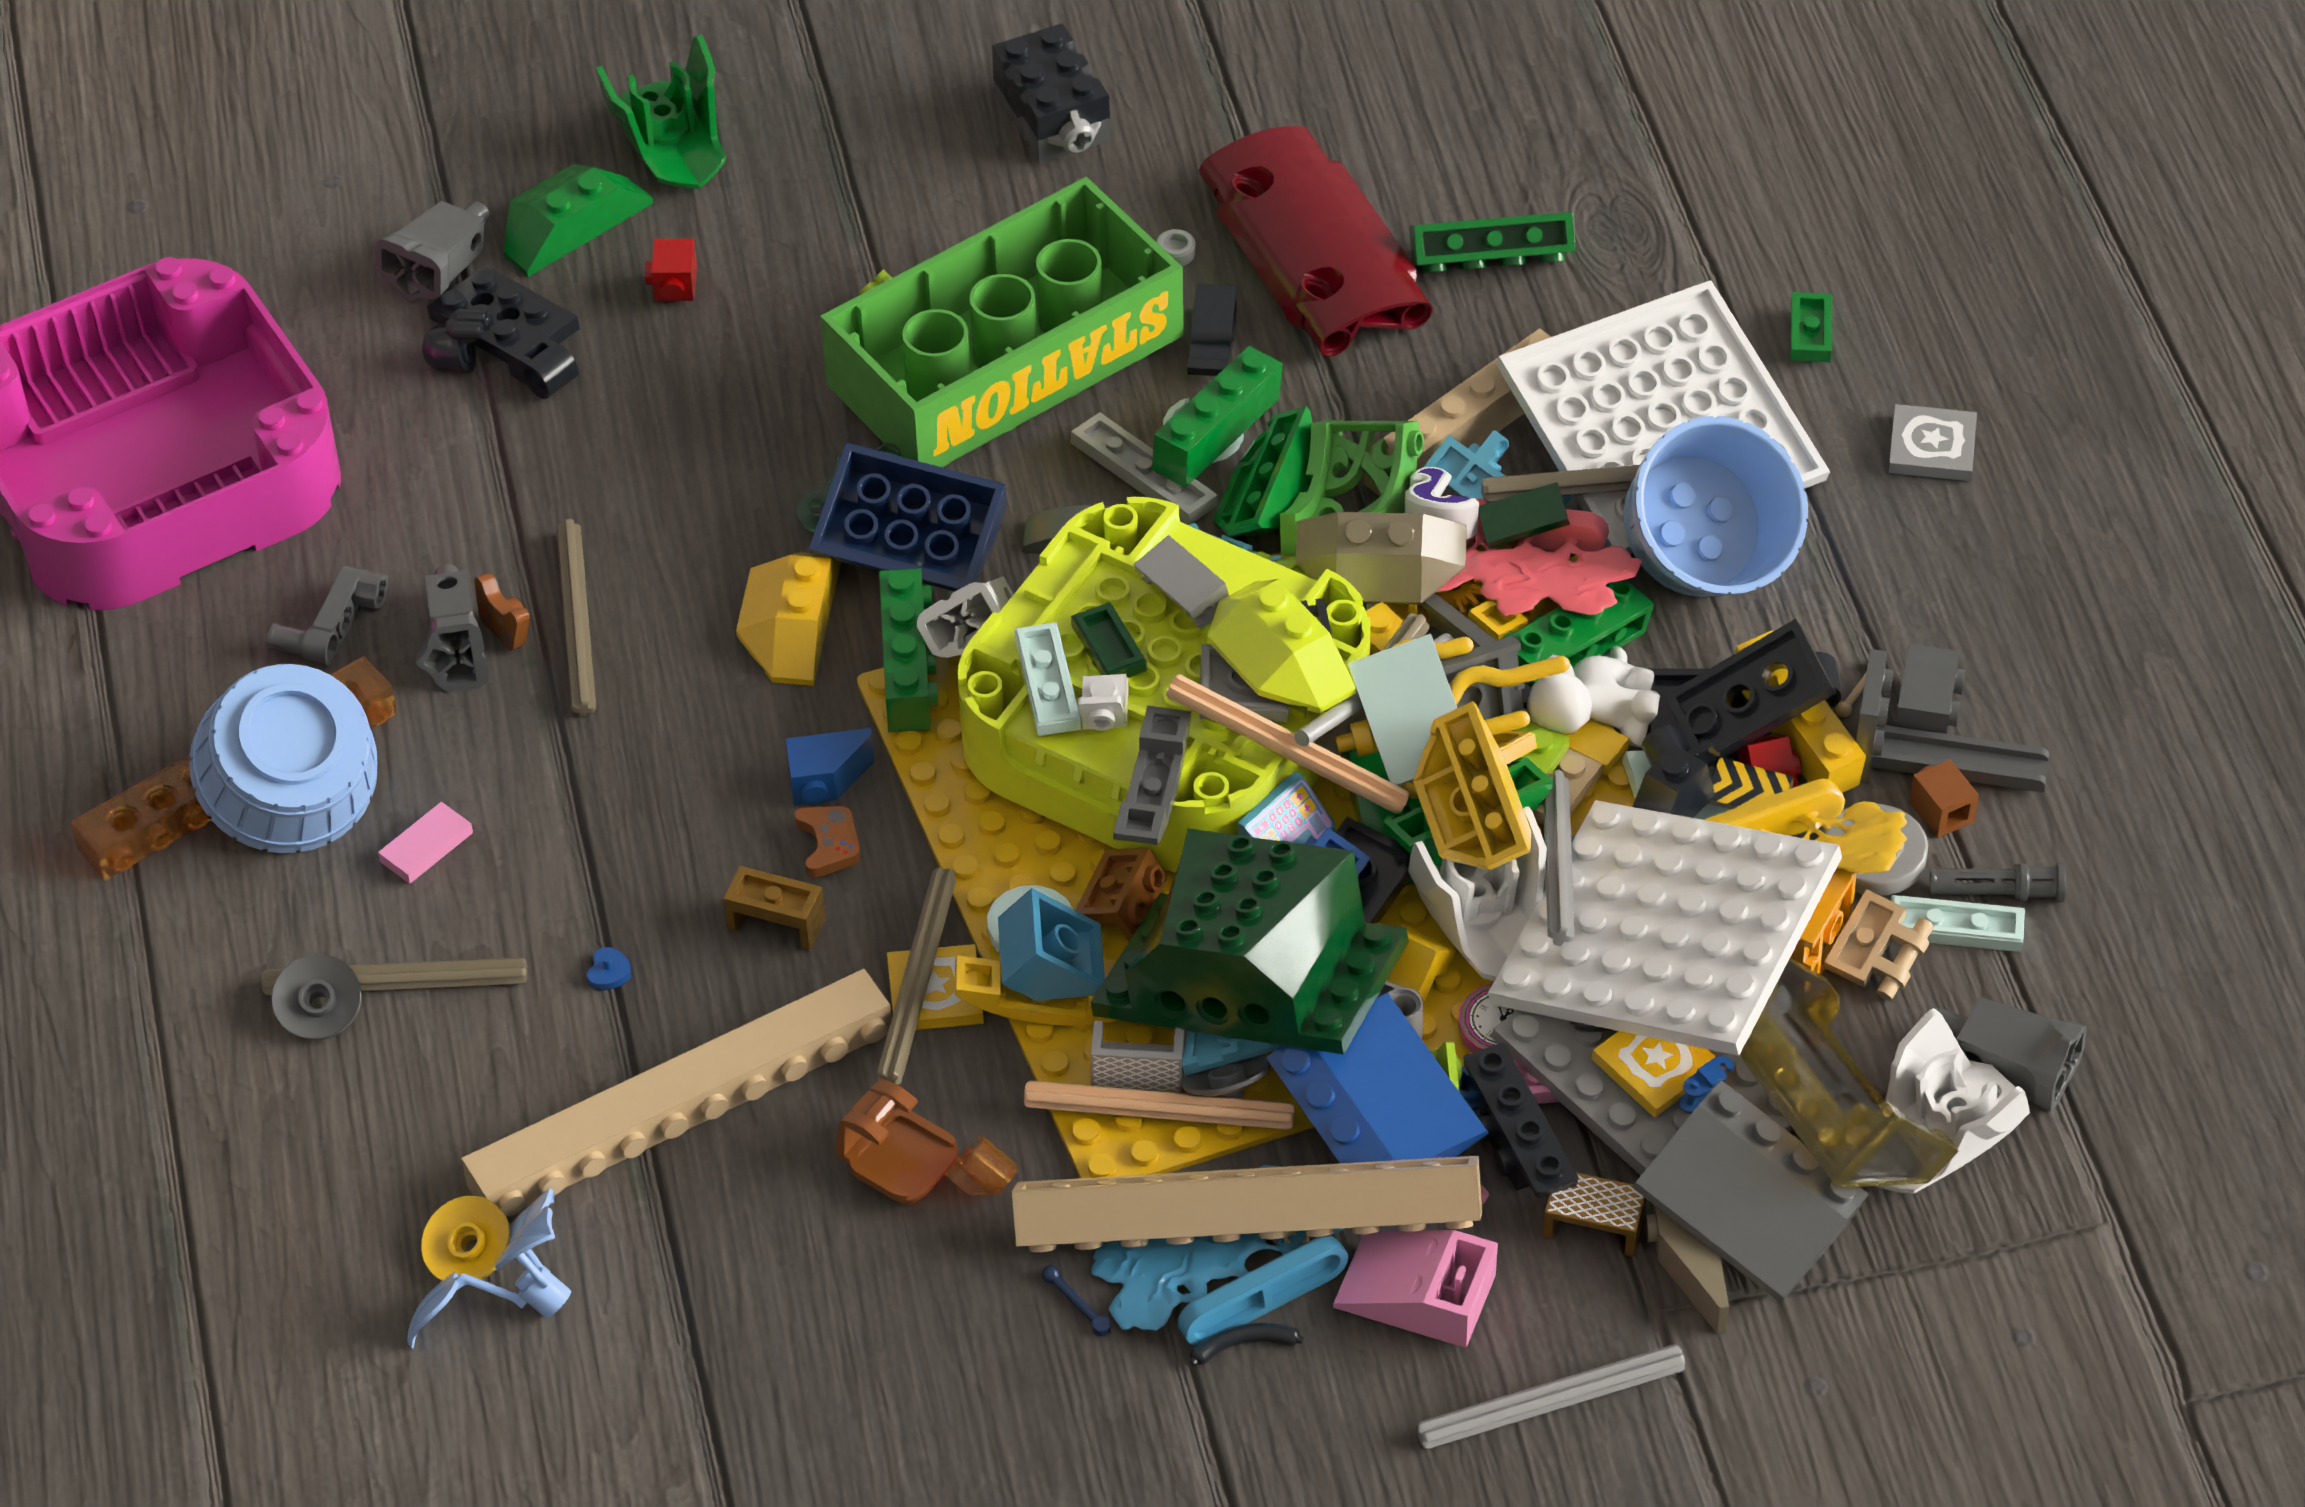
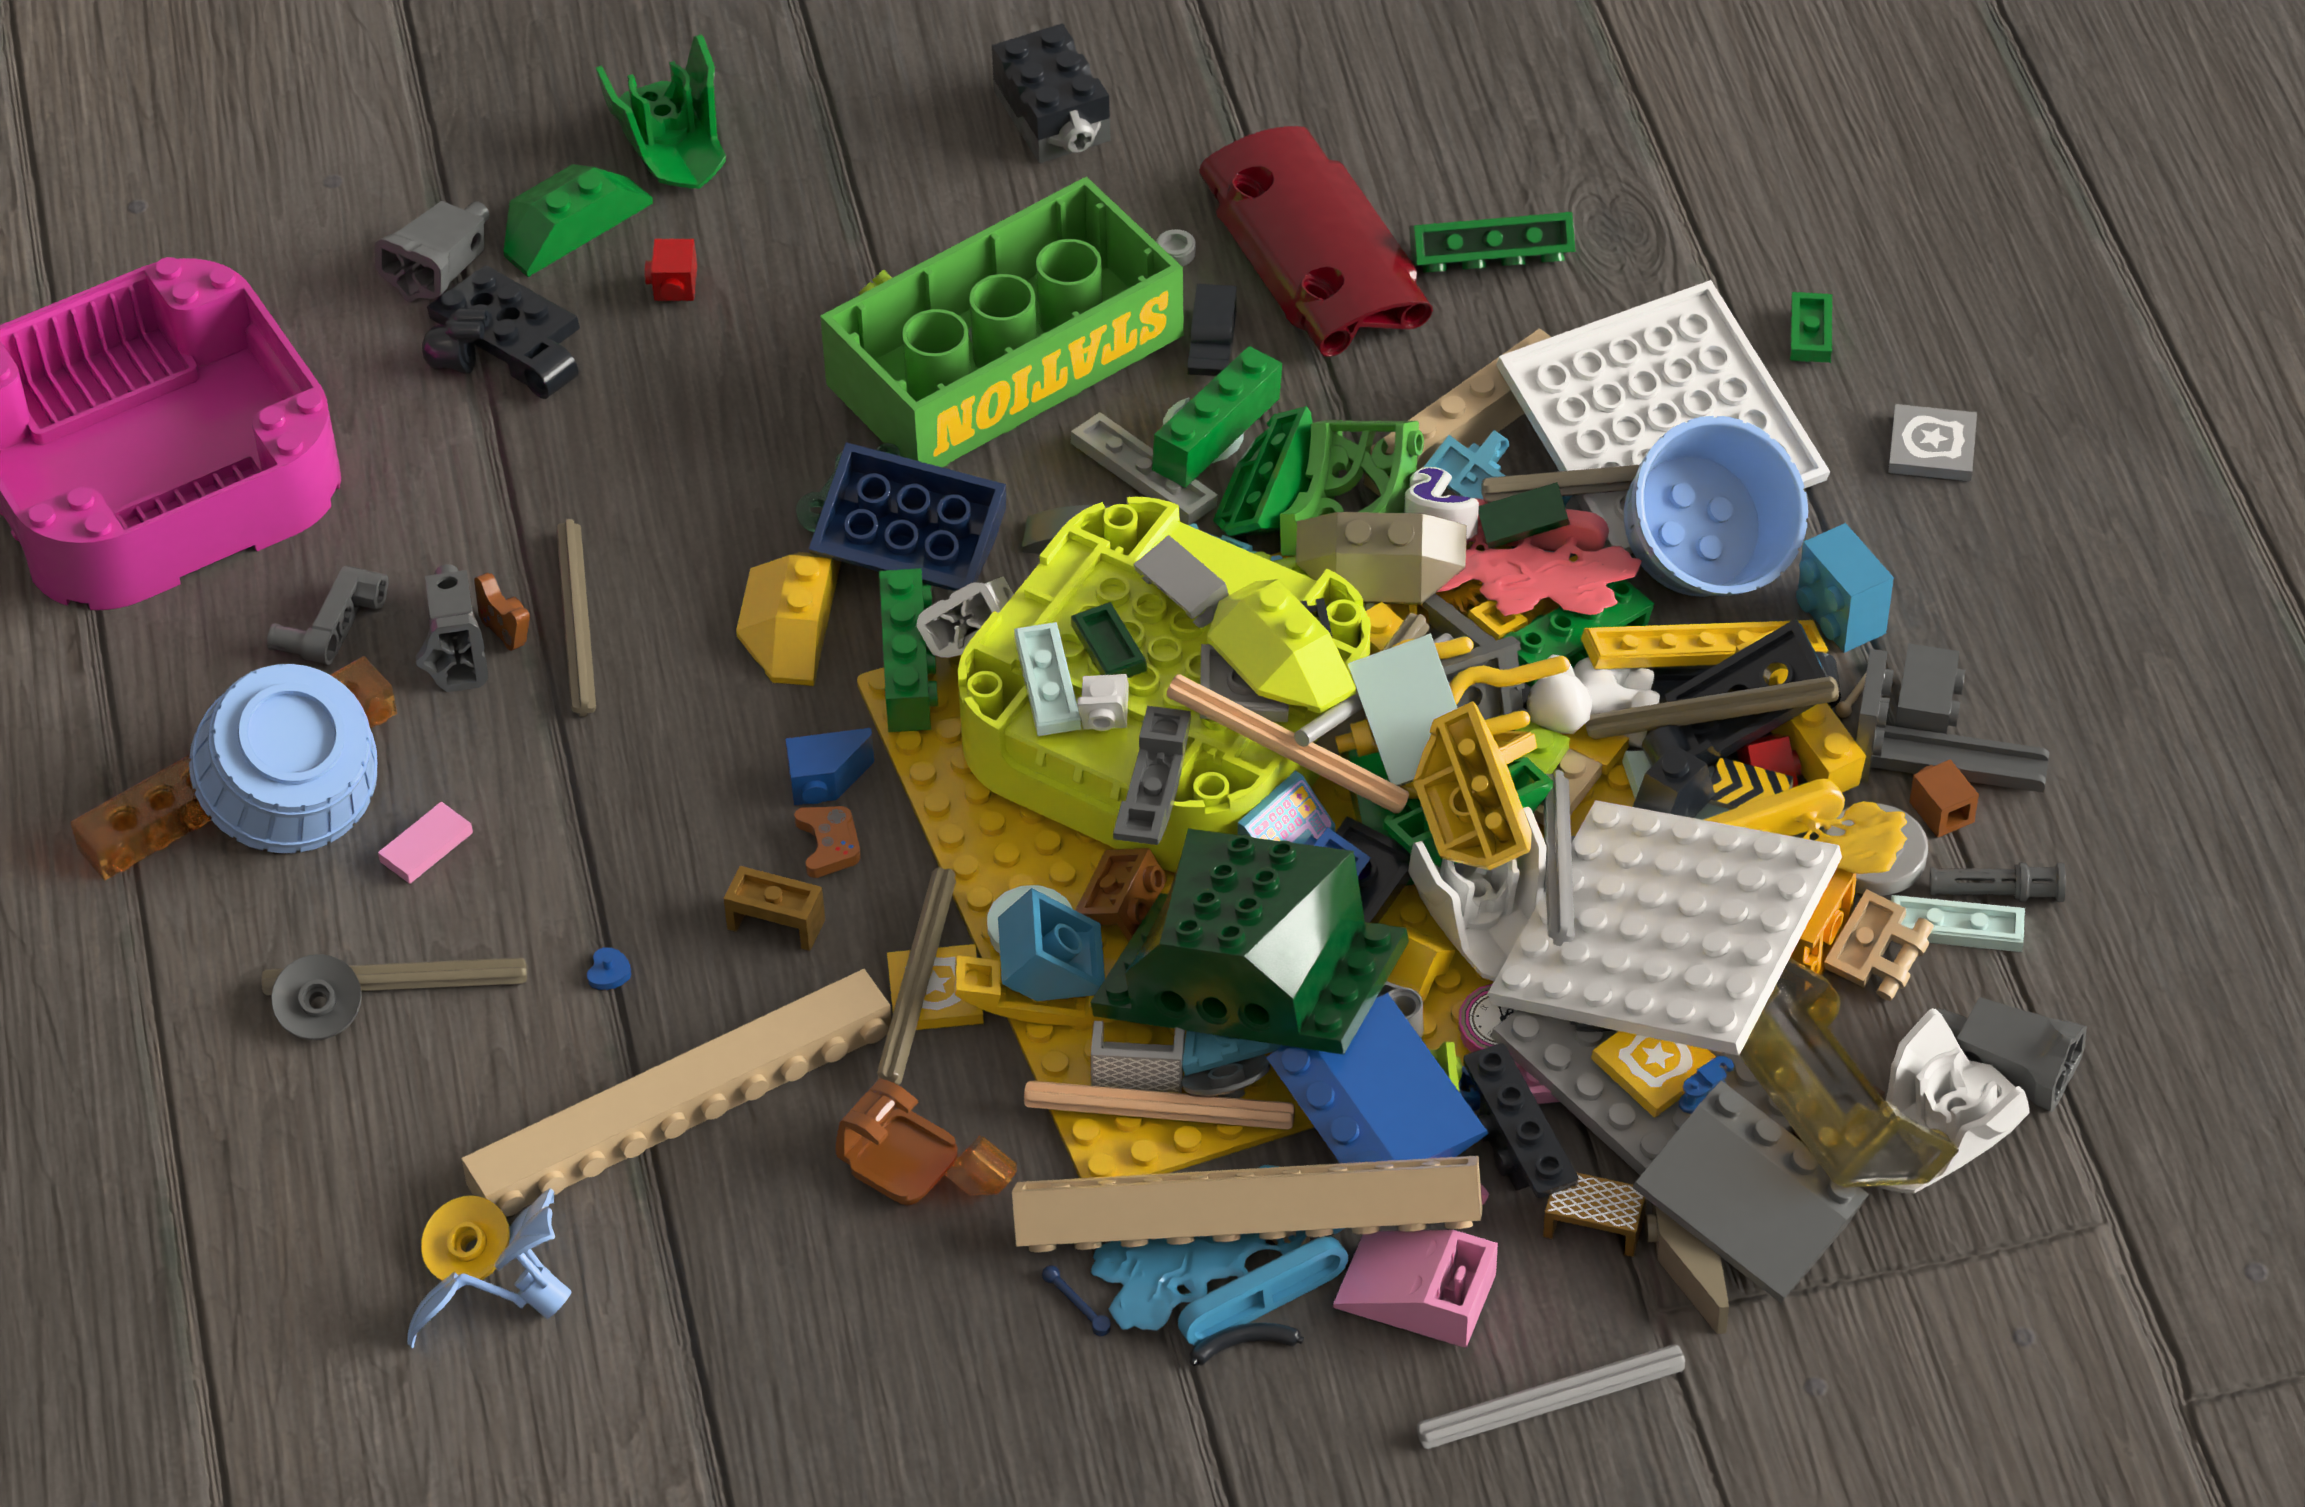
none -> yellow tile [1581,620,1828,669]
none -> dark tan axle [1586,676,1839,739]
none -> dark azure brick [1796,523,1894,653]

